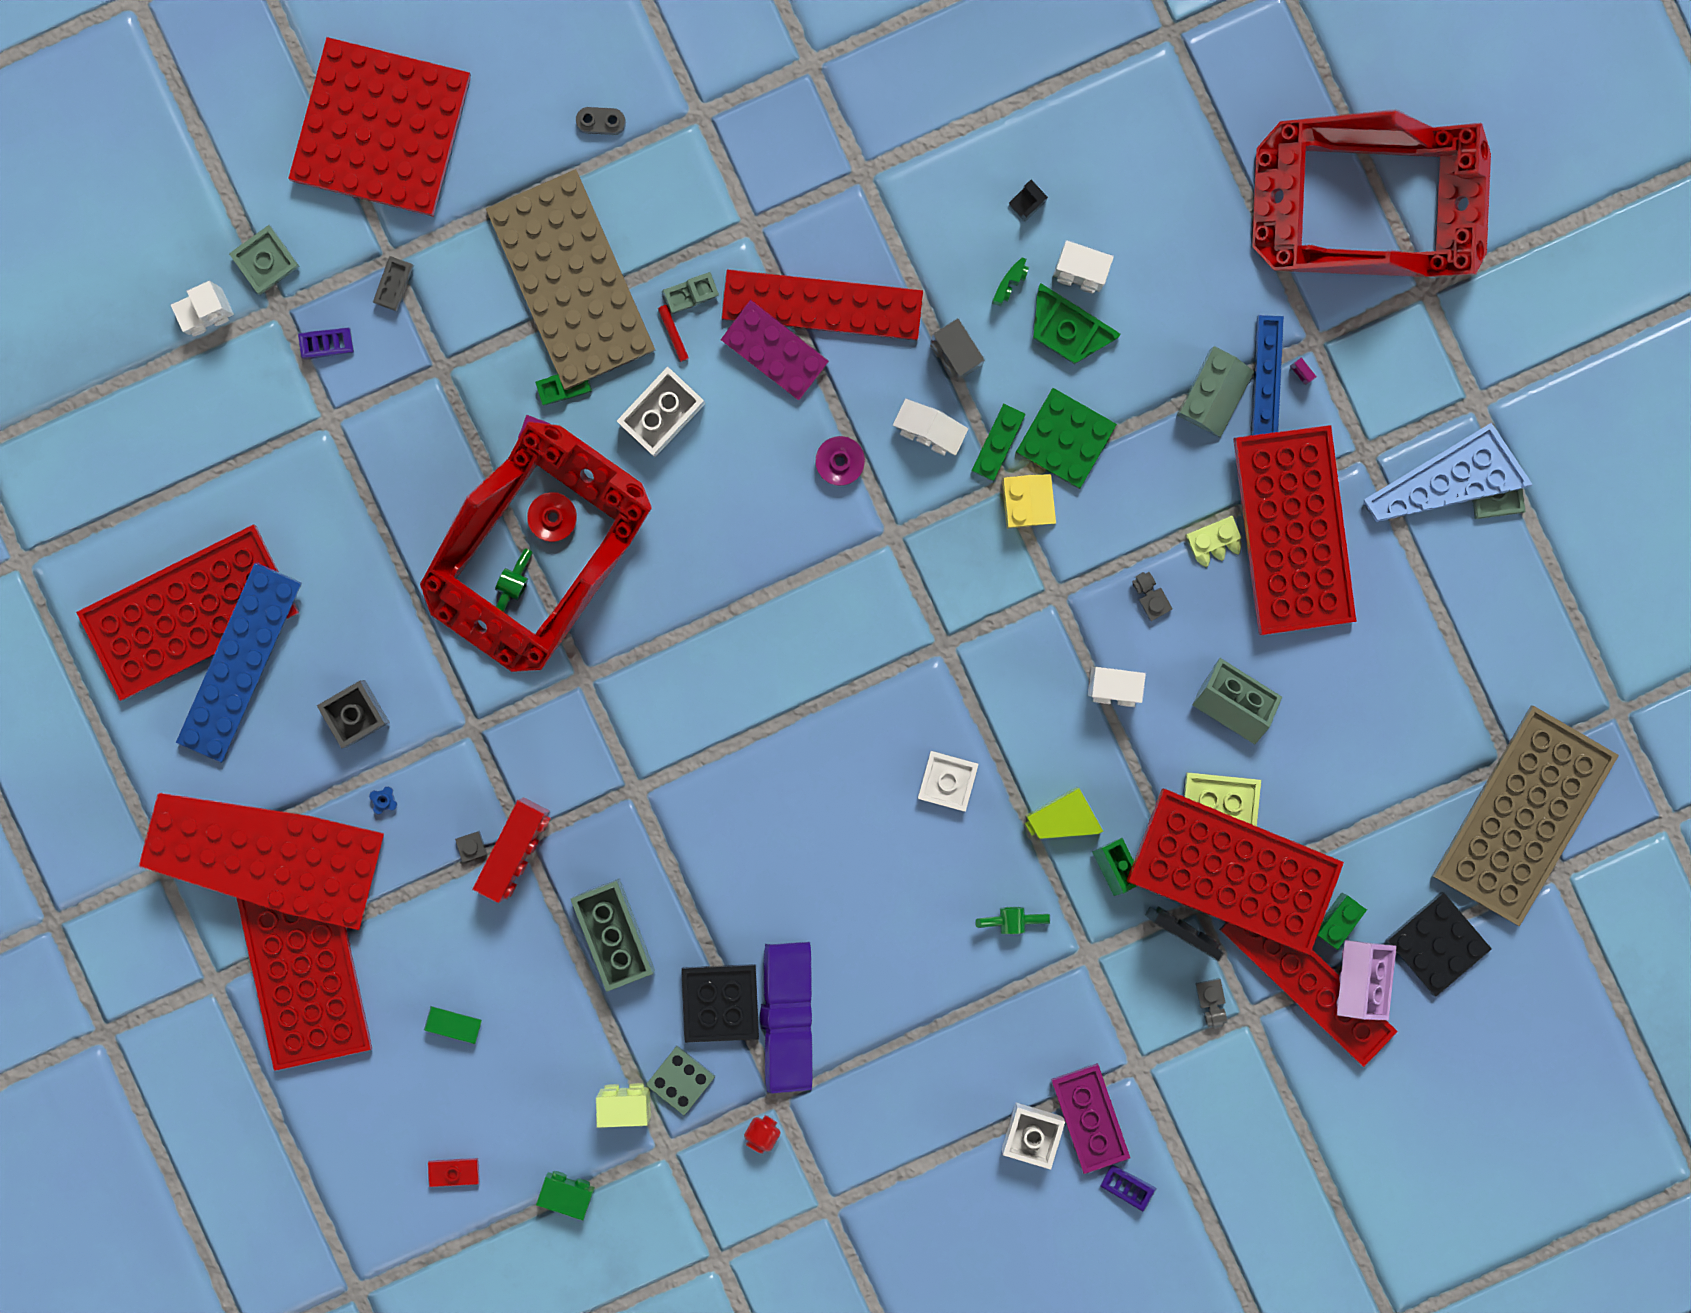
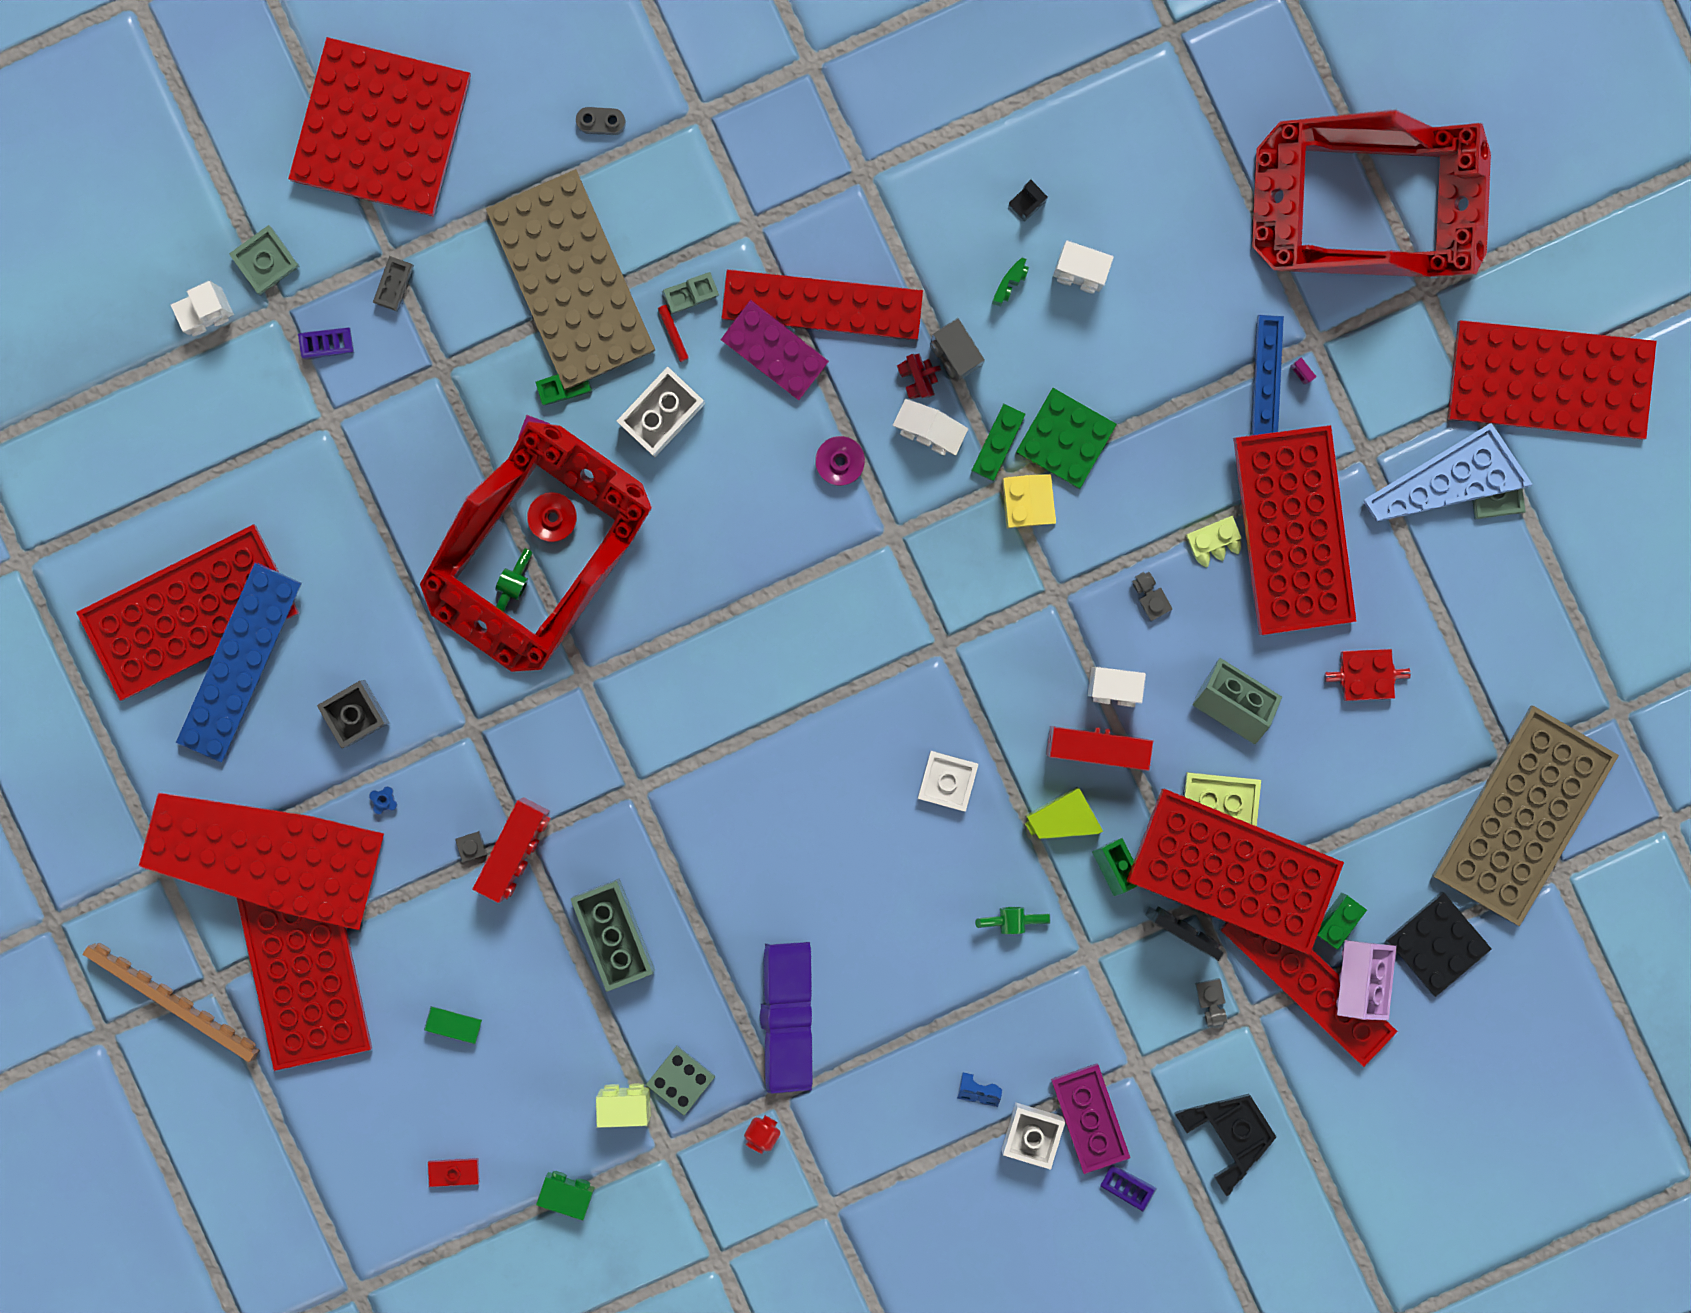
black plate [681,964,759,1043] -> none
green wing [1033,283,1121,364] -> none
sand green slope [1177,346,1254,437] -> none
none -> medium nougat plate [82,943,260,1062]
none -> dark red hips [897,353,941,399]
none -> blue piece [957,1072,1002,1107]
none -> red brick [1046,726,1153,770]
none -> black wing [1174,1094,1276,1196]
none -> red plate [1325,649,1411,701]
none -> red plate [1448,320,1657,440]

